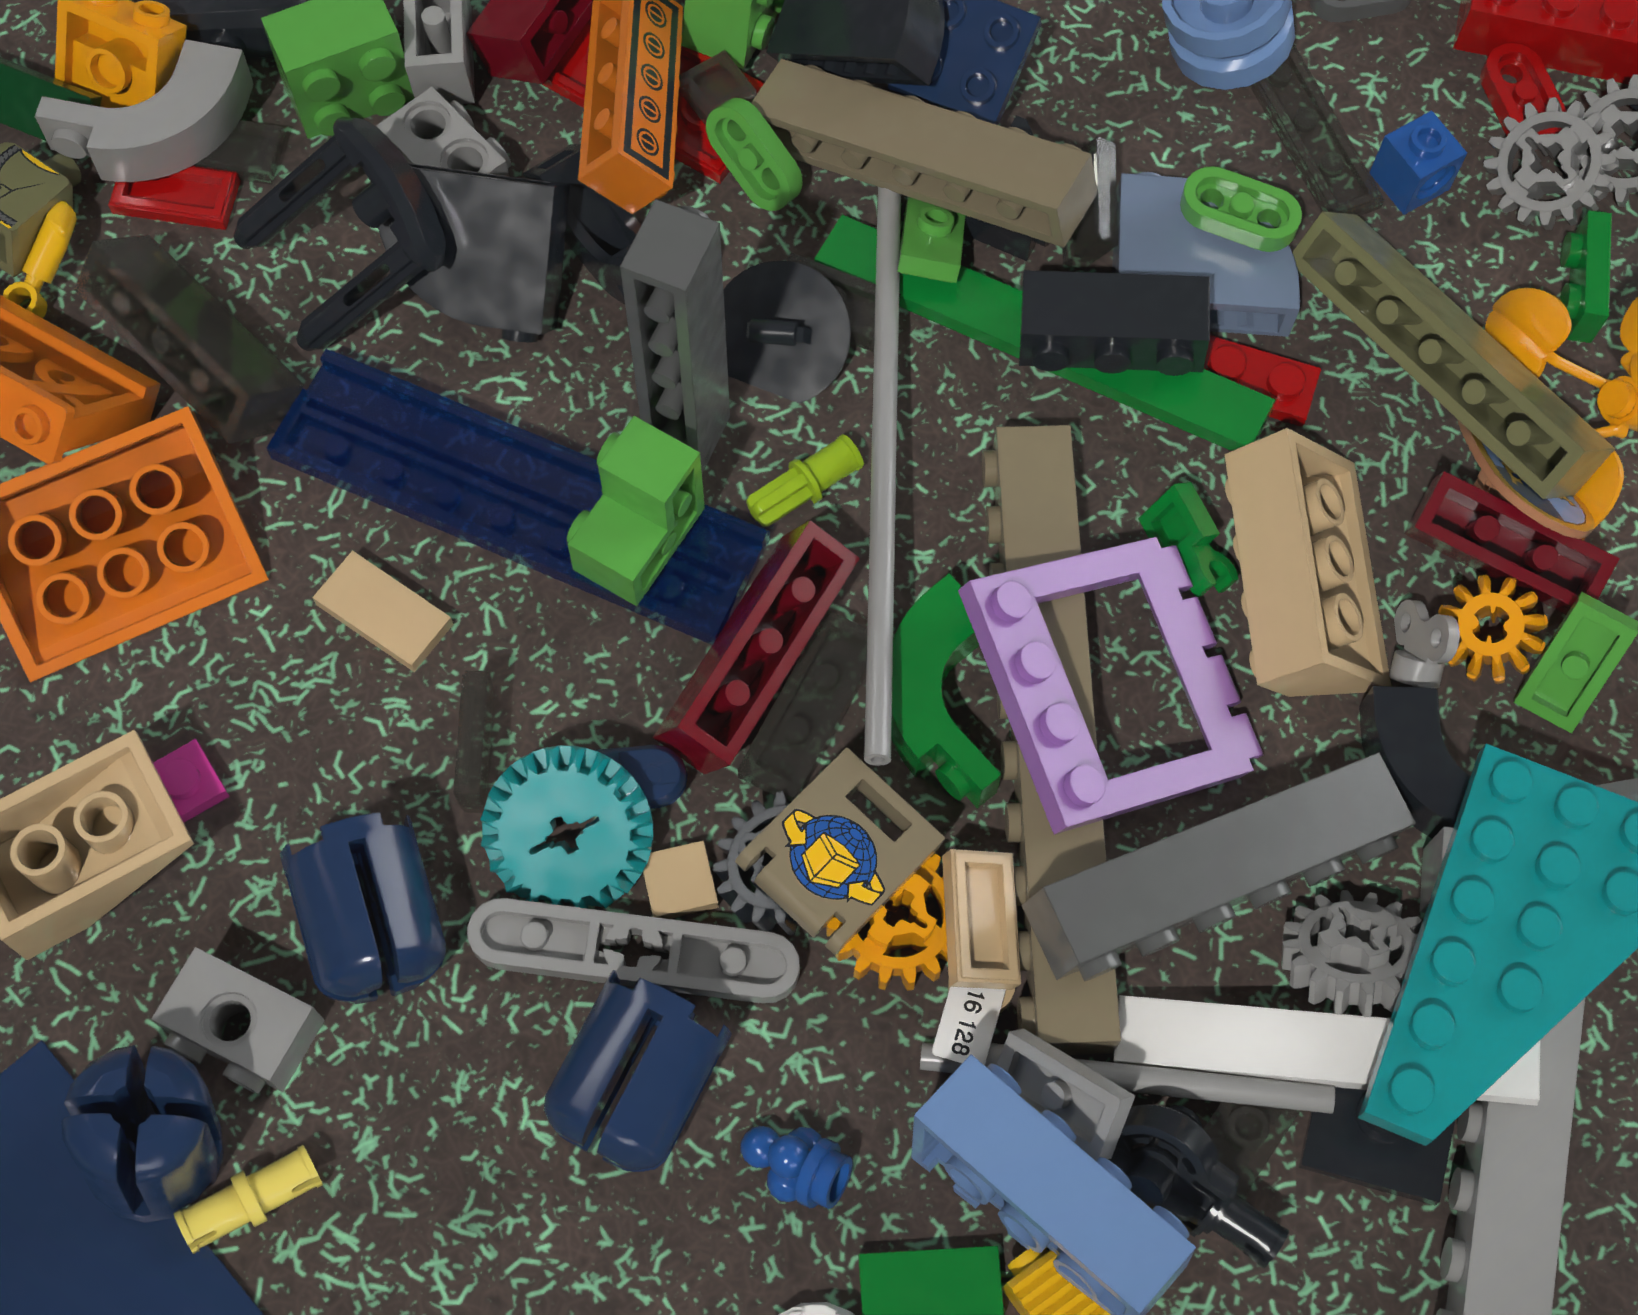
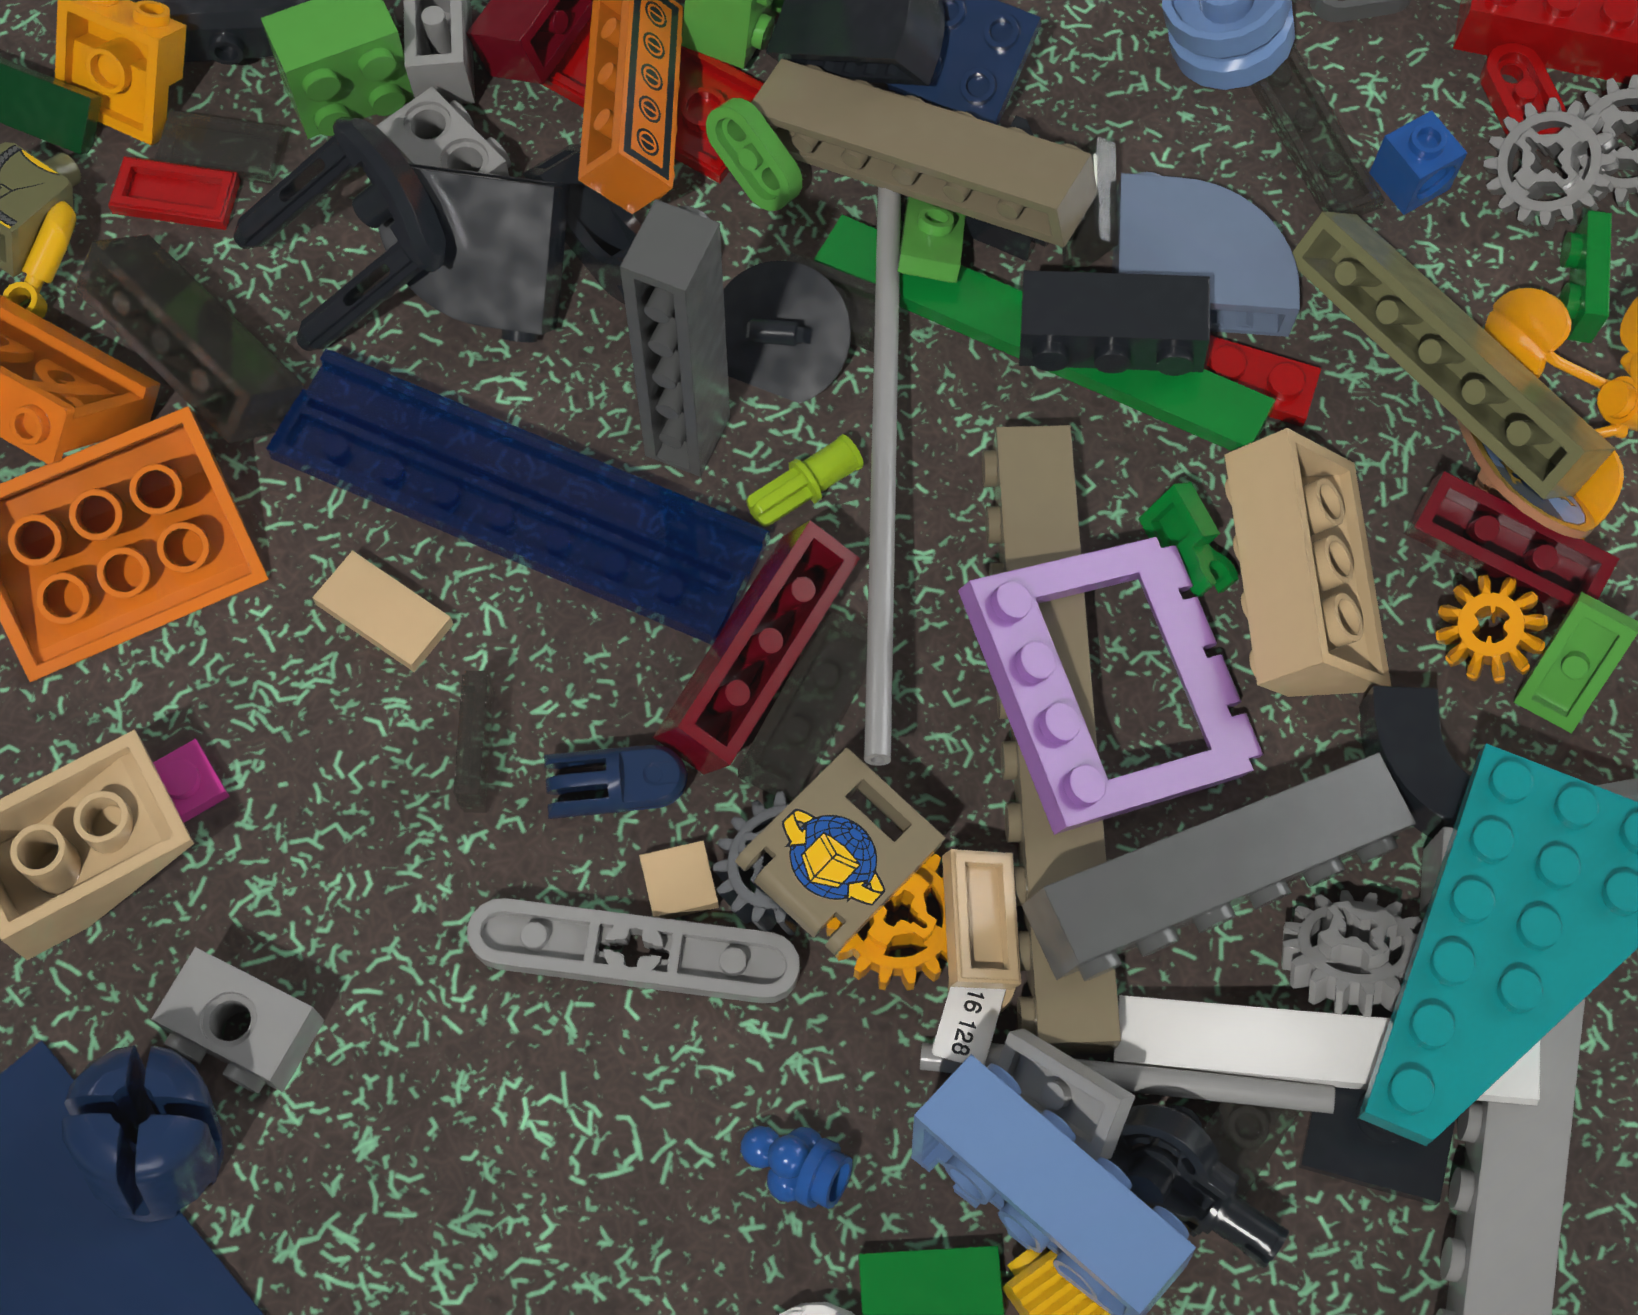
light grey arch [35,39,254,182] -> none
light yellow pin [173,1145,323,1254] -> none
dark blue cylinder [280,812,446,1004] -> none
teal gear [480,745,653,909] -> none
dark blue cylinder [544,970,732,1172] -> none
bright green brick [567,416,705,606] -> none
clear smoke tile [679,50,756,126] -> none
green arch [891,573,1002,809] -> none
bright green plate [1180,167,1302,252] -> none
light grey piece [1389,599,1460,688] -> none

